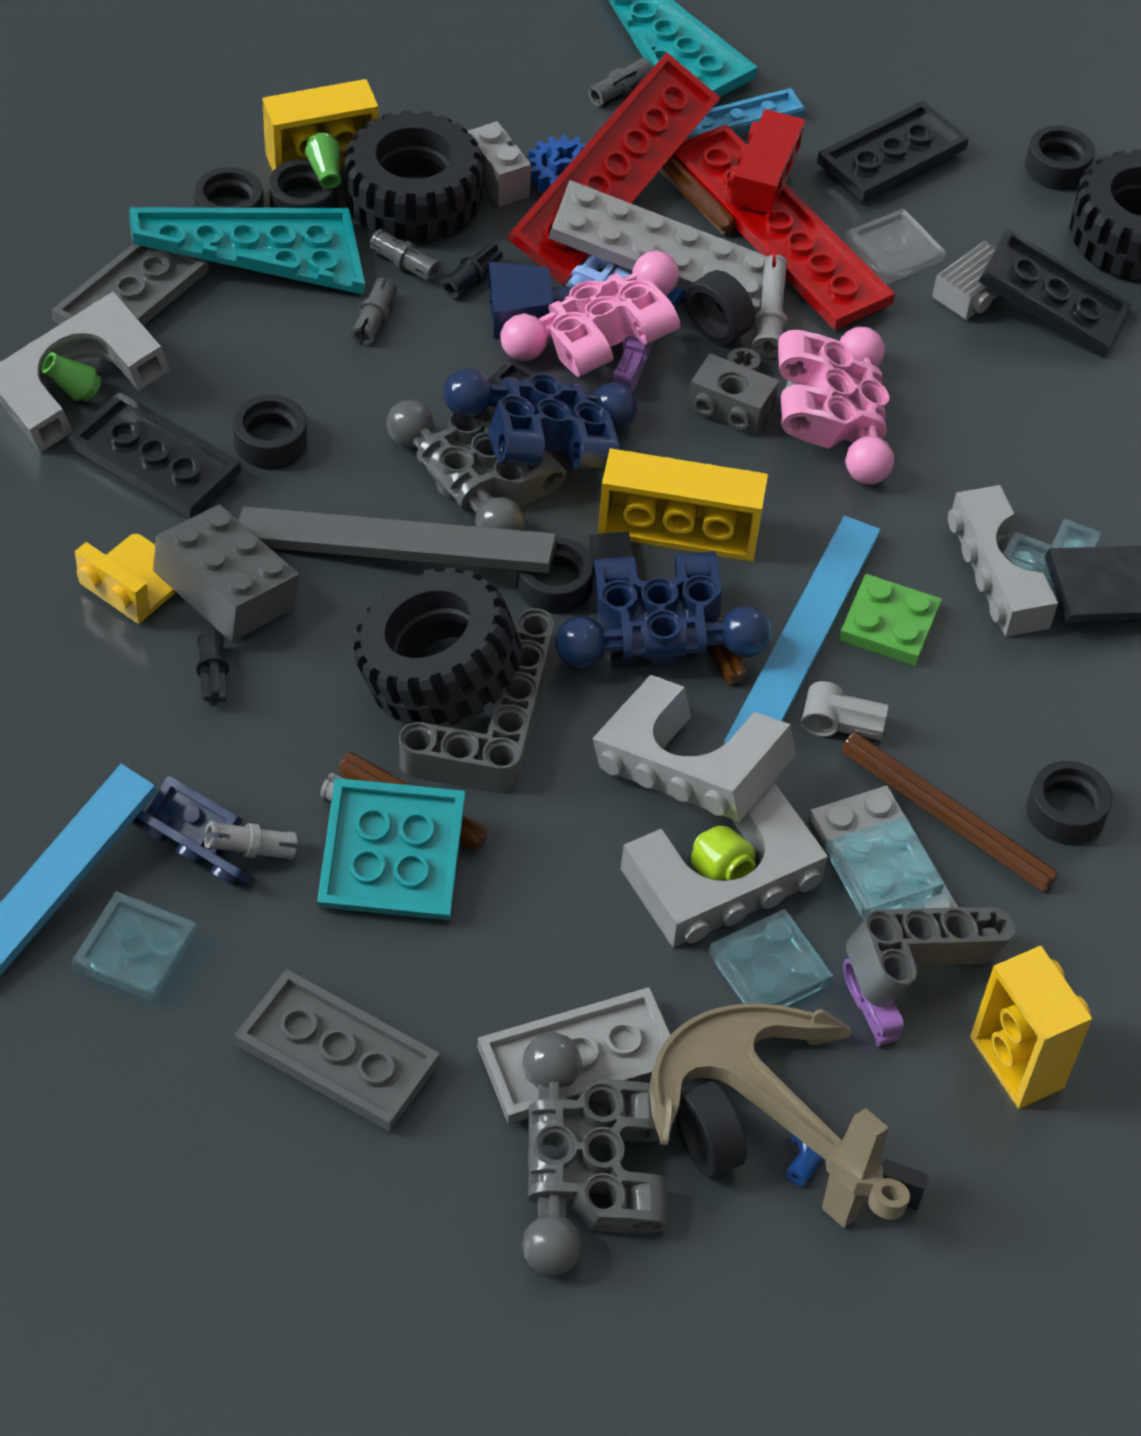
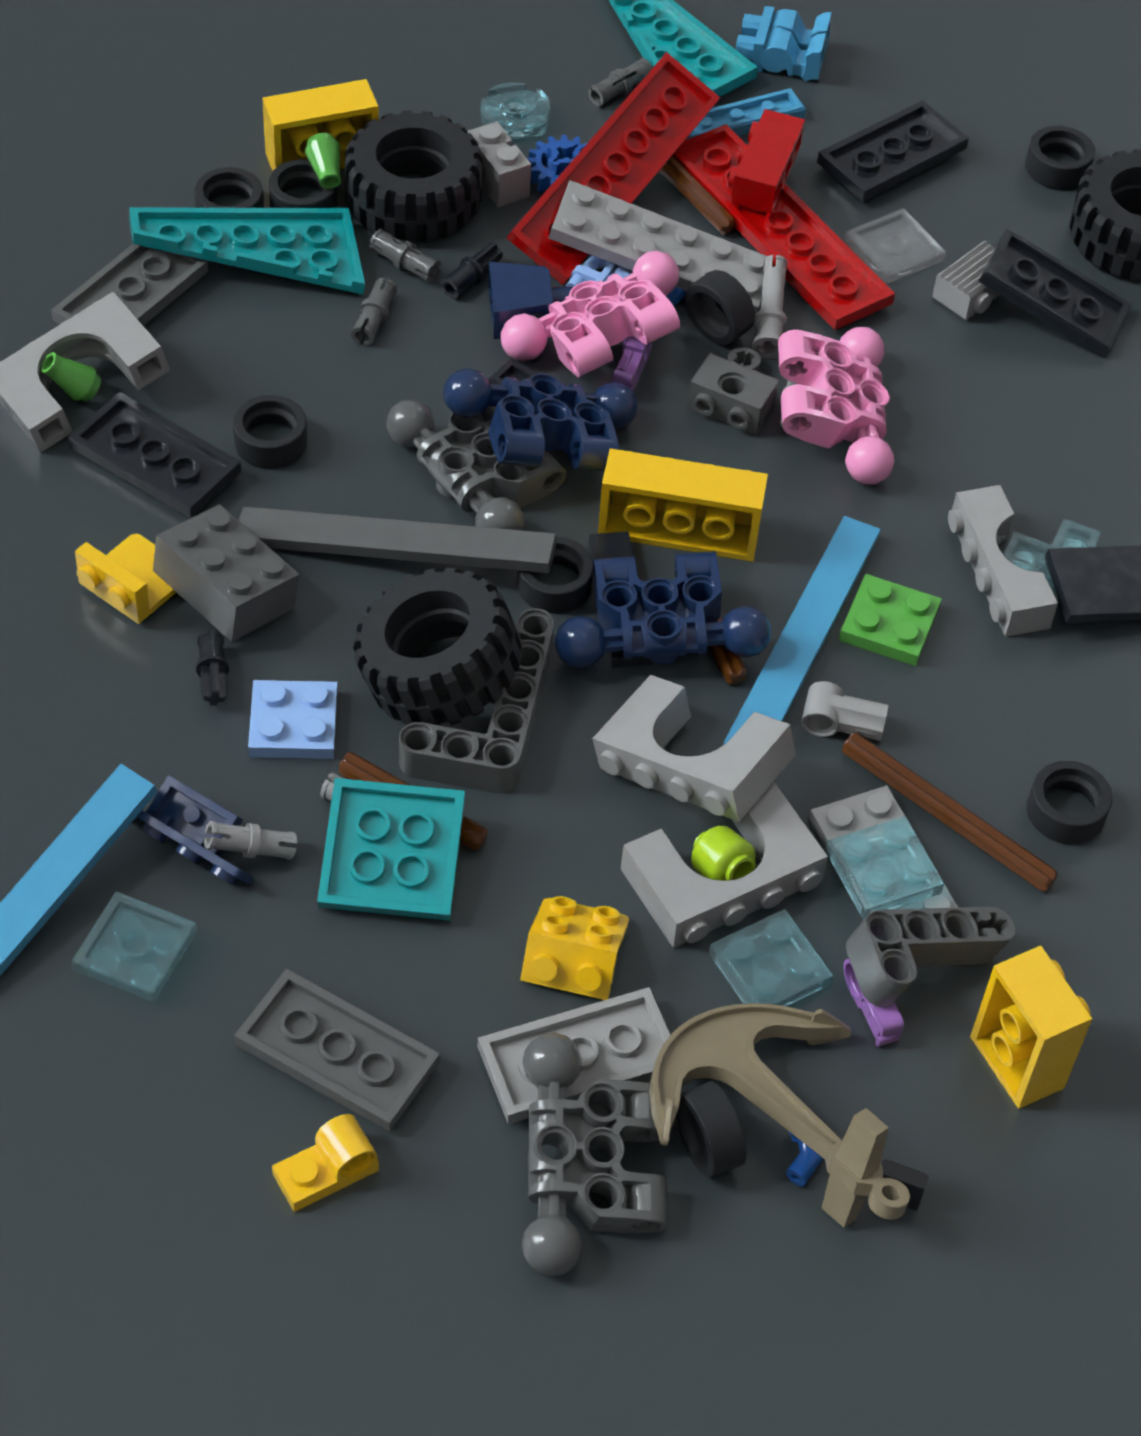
none -> light blue plate [248,680,338,759]
none -> yellow plate [272,1114,379,1212]
none -> clear light blue plate [480,82,550,139]
none -> yellow bracket [520,896,629,1000]
none -> dark azure hips [736,6,832,82]

